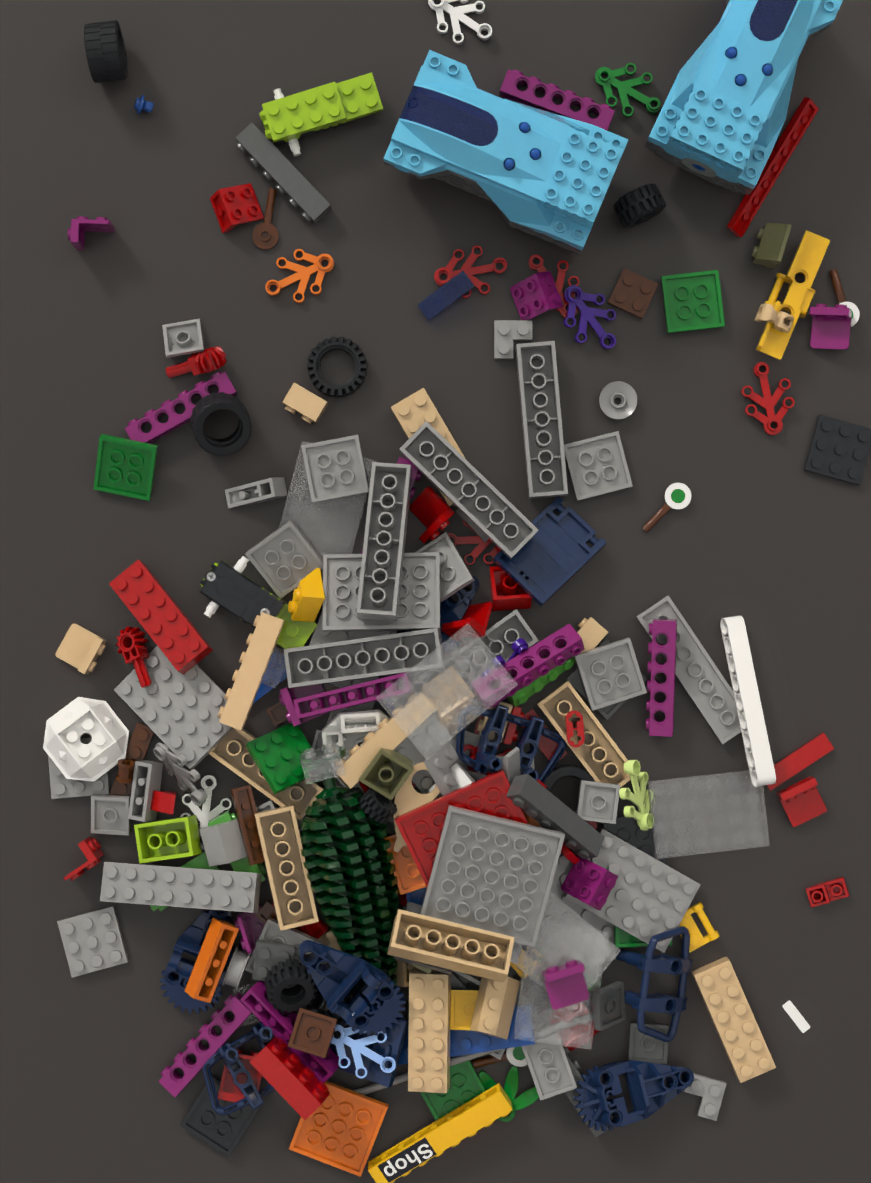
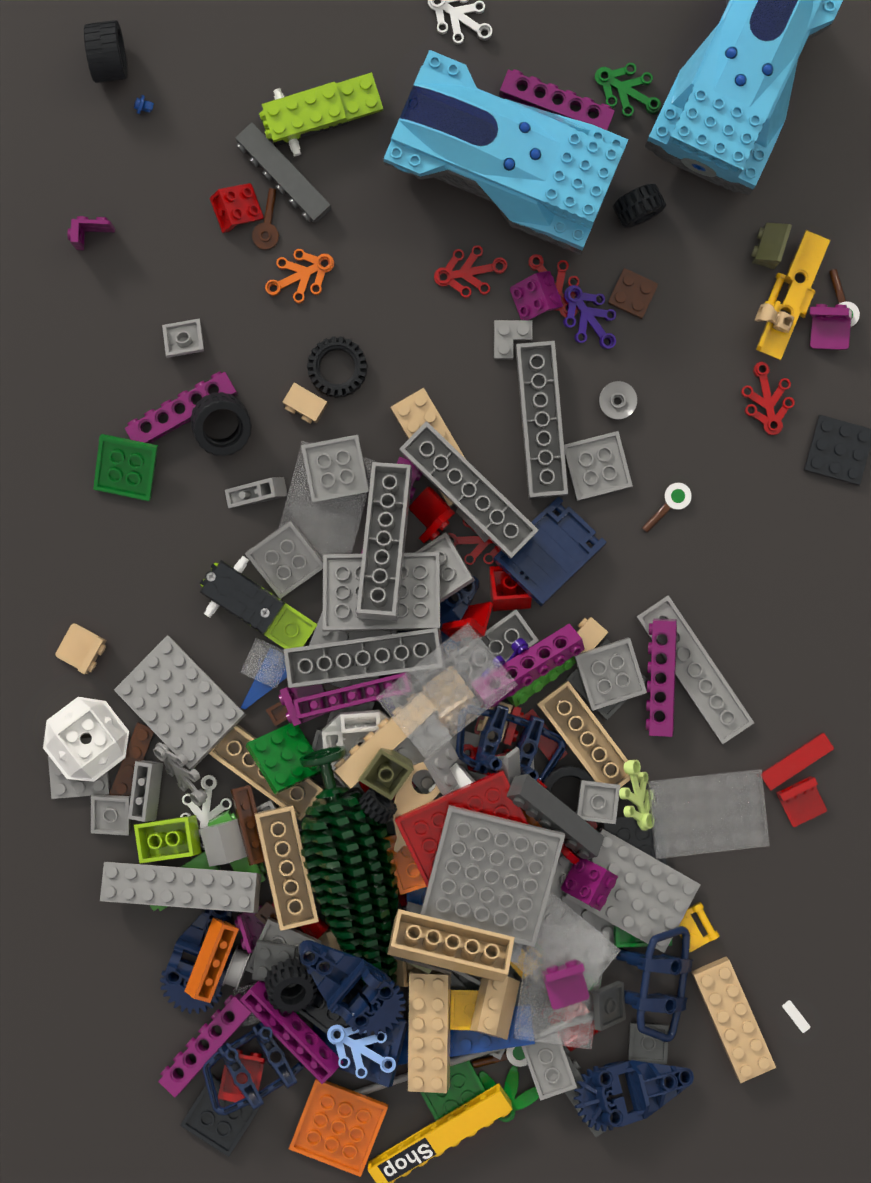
light grey plate [57,906,129,977] -> none
red bracket [63,836,104,881] -> none
red brick [109,559,213,675] -> none
red gear [115,626,152,688] -> none
reddish brown bush [115,759,135,784] -> none
red slope [150,790,176,815] -> none
red gear [165,346,227,378] -> none
tan brick [217,612,285,731] -> none
red brick [250,1036,330,1120] -> none
yellow slope [288,568,325,622] -> none
reddish brown plate [288,1008,338,1058] -> none
clear bracket [300,743,345,784] -> none
clear blue plate [418,271,475,321] -> none
red beam [565,710,585,748] -> none
green plate [661,270,725,334] -> none
light grey plate [683,1073,727,1121] -> none
white beam [720,615,776,787] -> none
red plate [727,97,819,238] -> none
red slope [806,877,850,907] -> none

